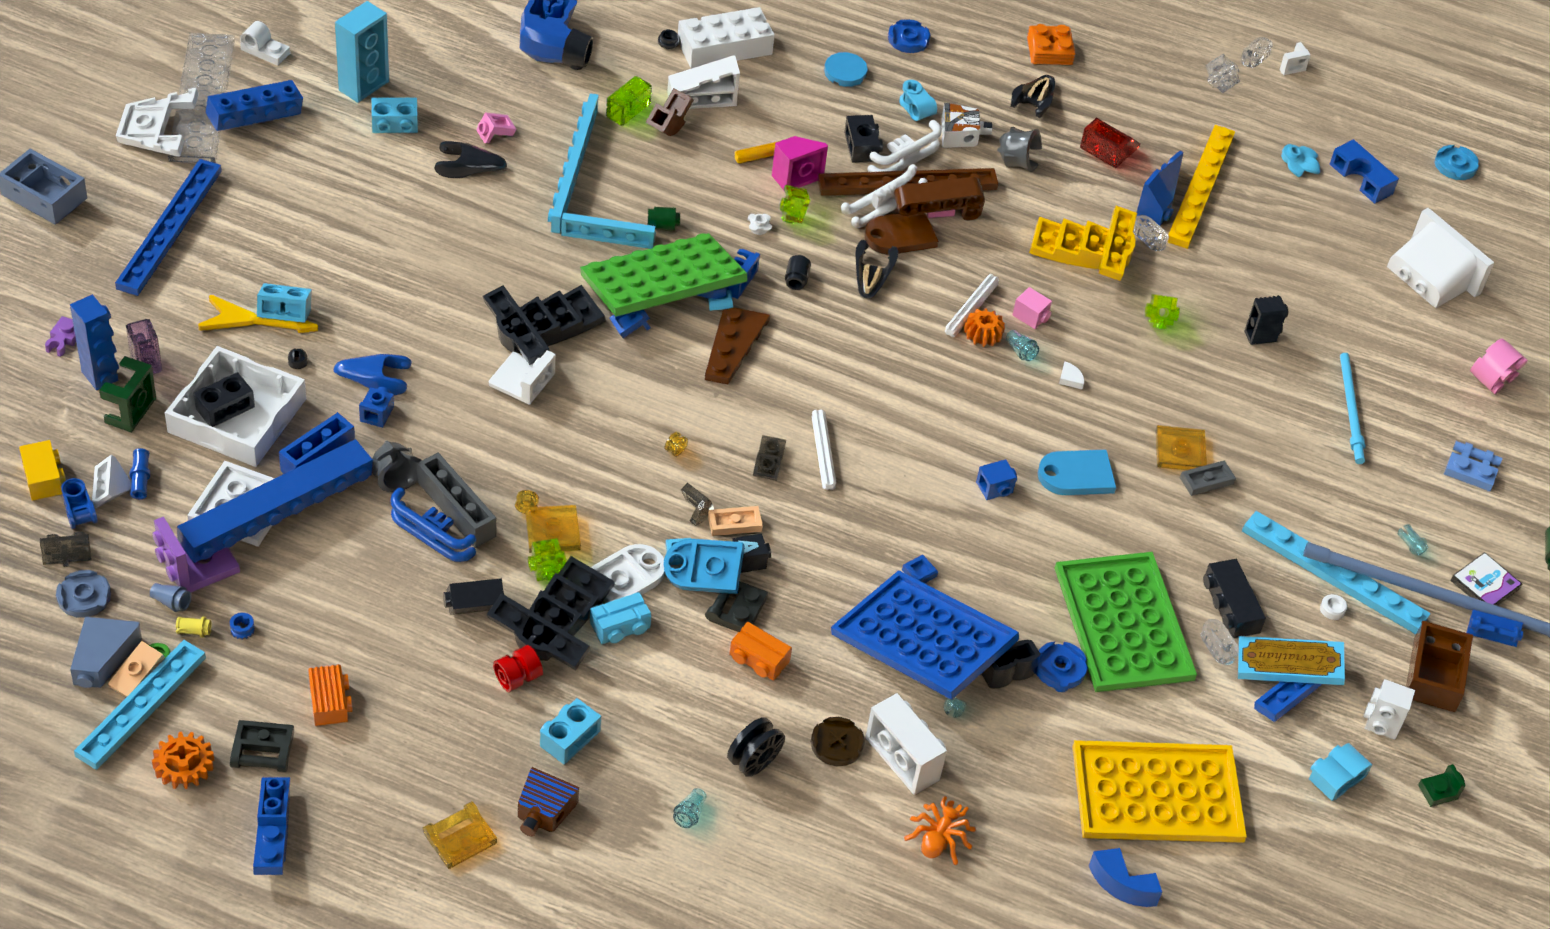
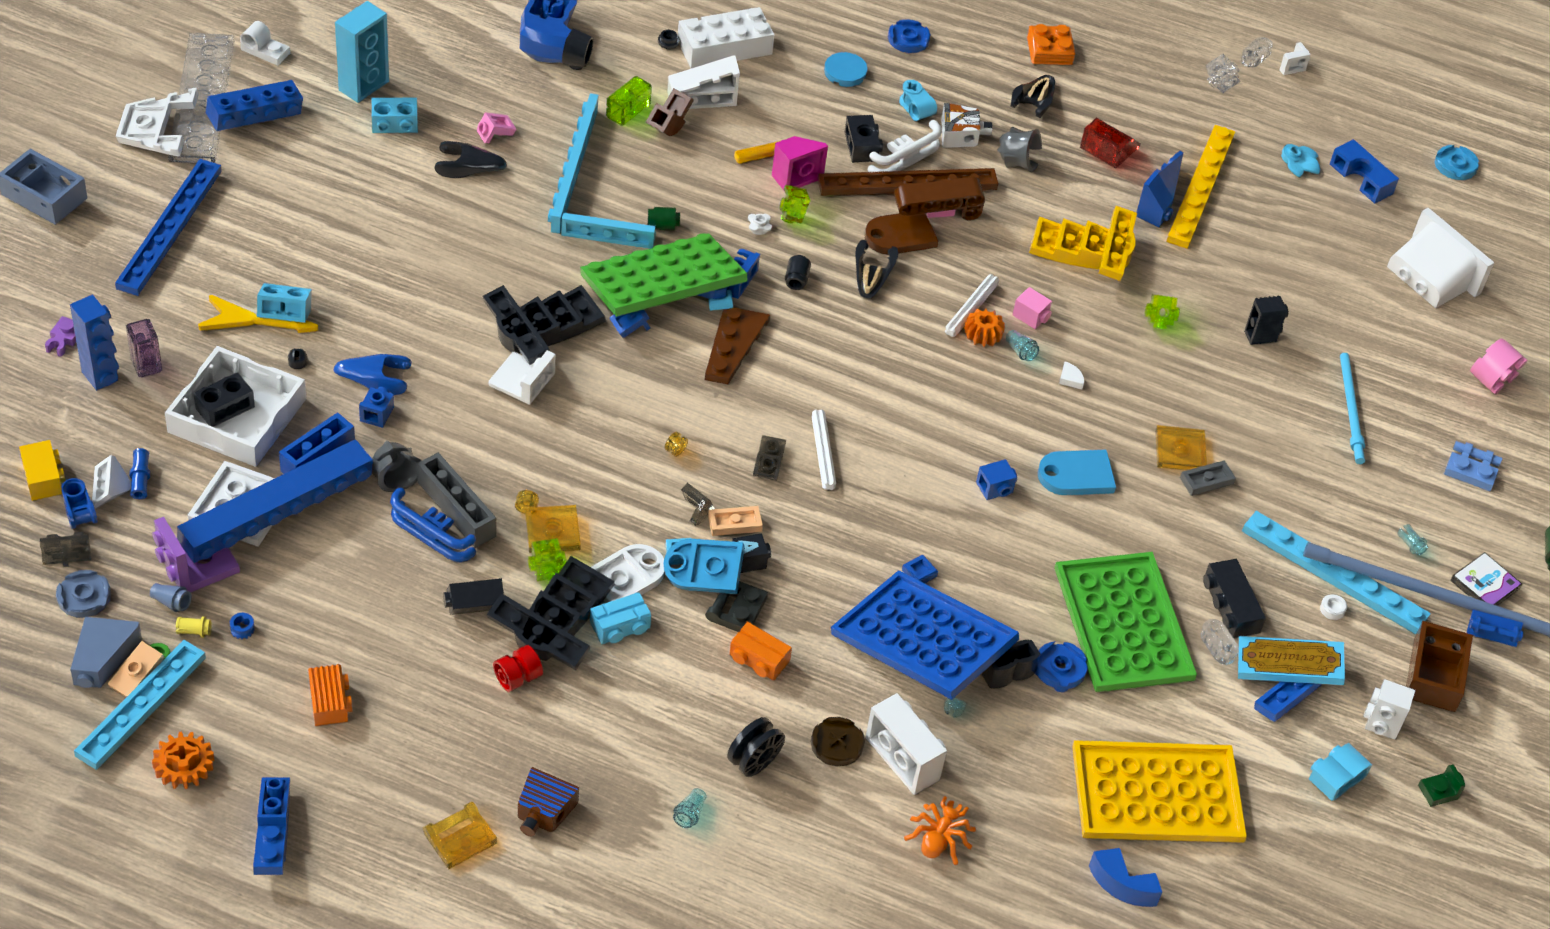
dark green panel [99,356,156,433] -> none
pearl dark grey plate [230,720,294,772] -> none
medium azure brick [540,698,602,765] -> none
white piece [841,164,927,229] -> none
clear beam [1133,215,1169,251] -> none

